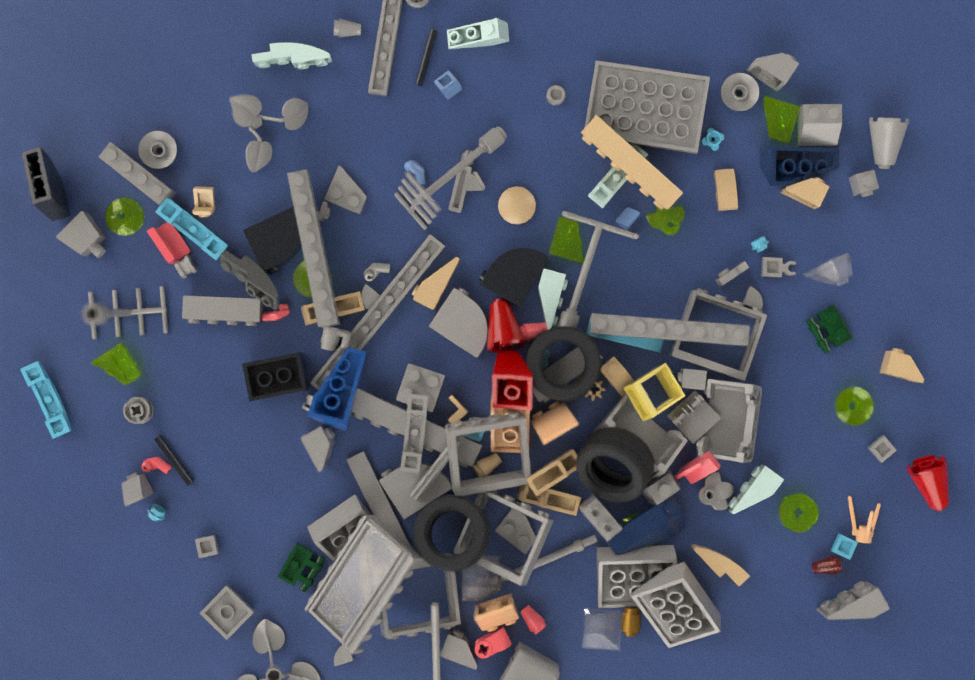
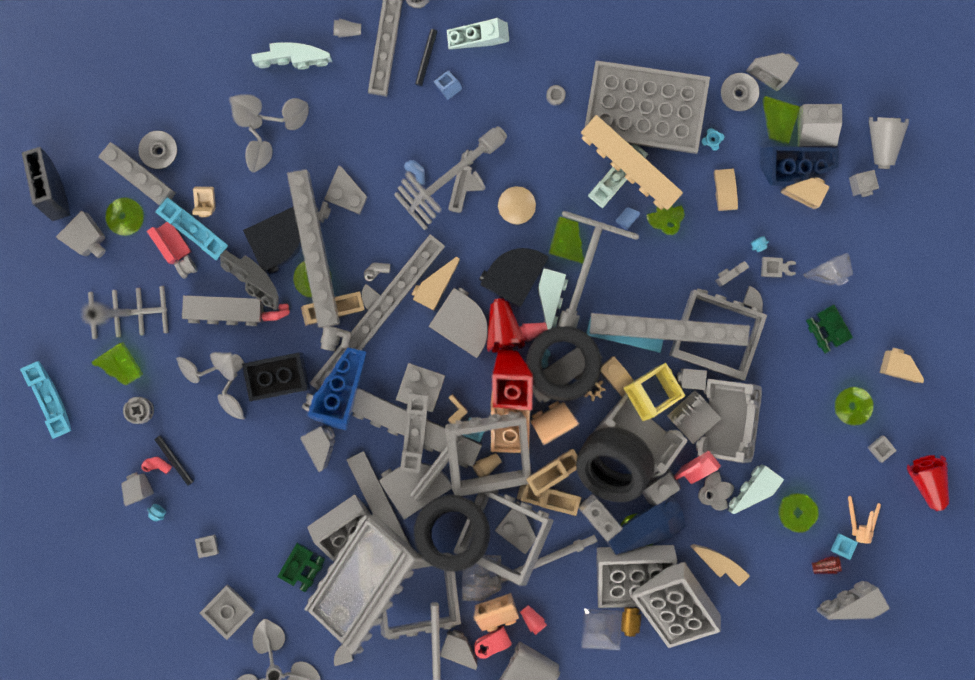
none -> light grey plant [176,352,245,419]

